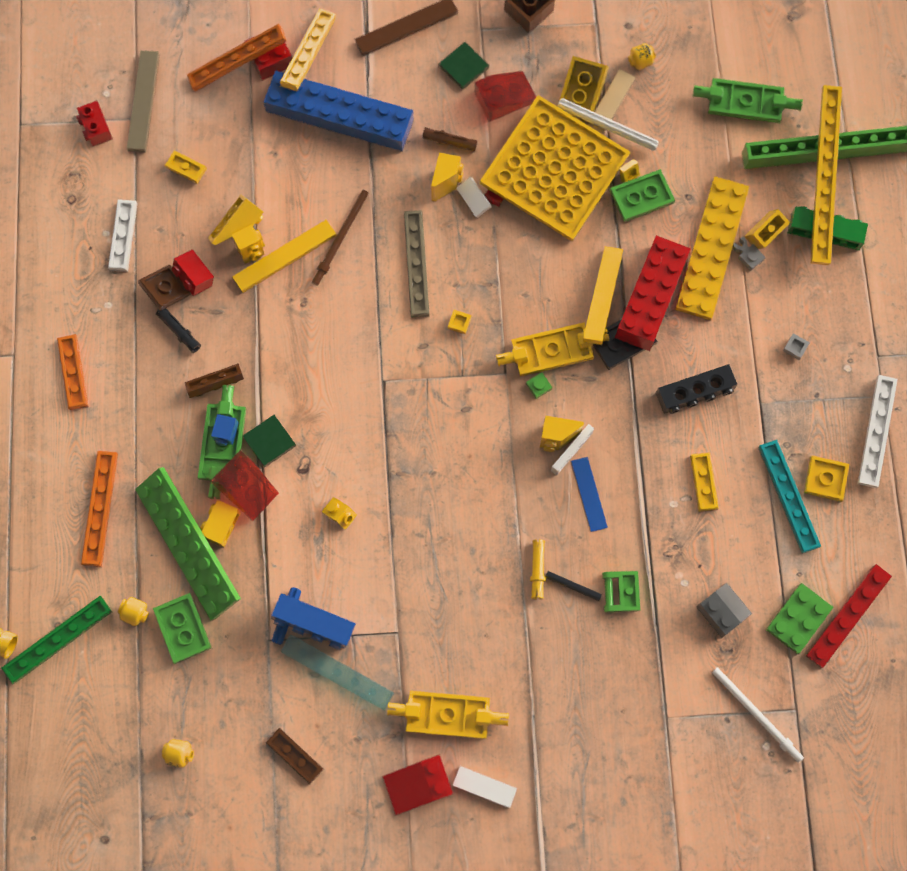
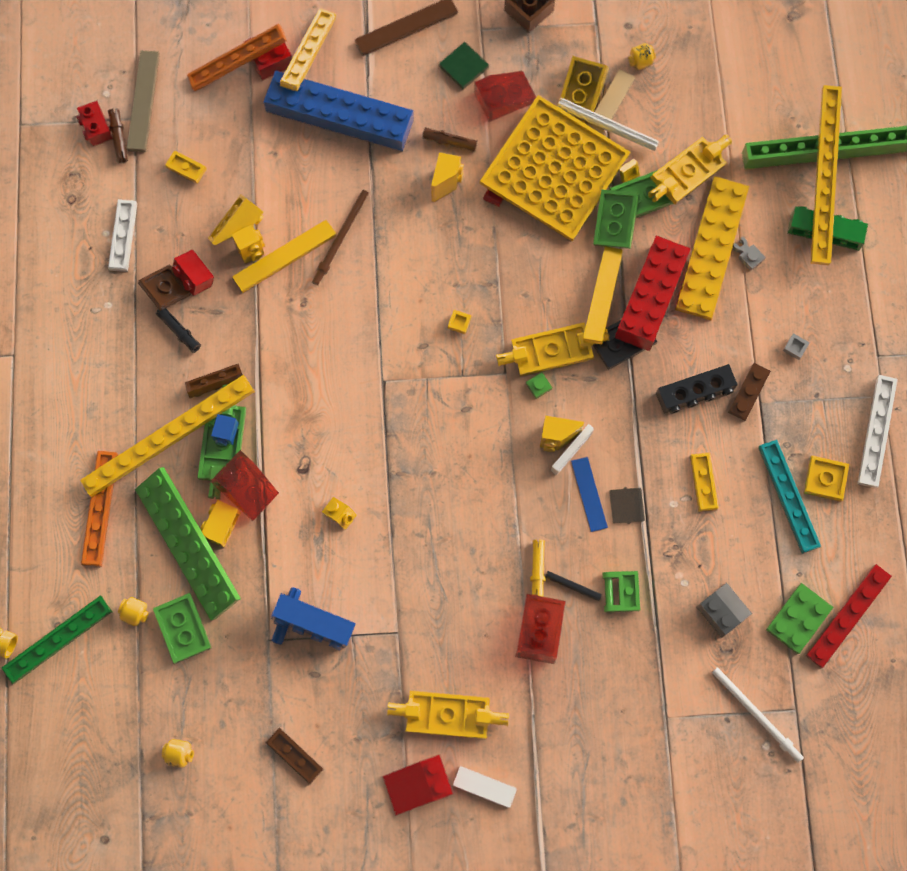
orange tile [57,334,89,410] -> none
dark green tile [243,415,296,467] -> none
clear light blue tile [281,634,394,711] -> none
dark tan tile [404,210,430,318] -> none
white tile [457,177,492,218] -> none
bright green plate [692,78,803,123] -> none
yellow brick [744,209,790,249] -> none
none -> yellow plate [80,375,255,497]
none -> reddish brown pin [108,108,128,163]
none -> clear red slope [515,594,566,664]
none -> bright green plate [593,189,639,249]
none -> clear smoke piece [609,487,645,524]
none -> yellow plate [648,134,732,205]
none -> reddish brown plate [728,363,771,421]

